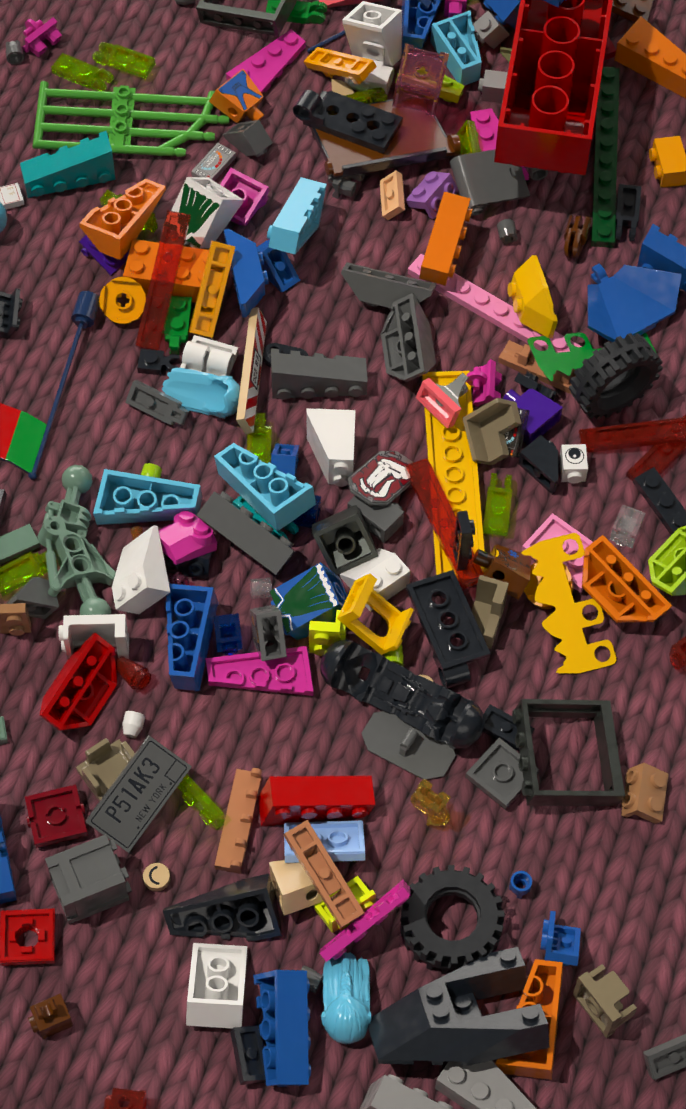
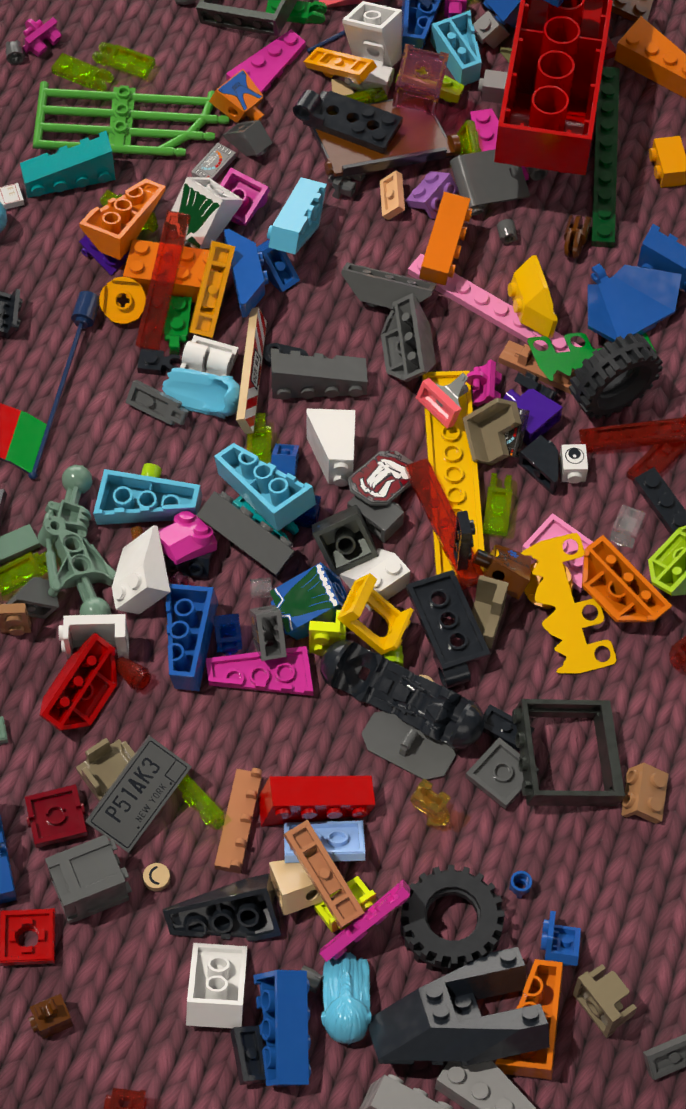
white hose [122,711,145,738] -> none
black hinge [615,184,641,241] -> none

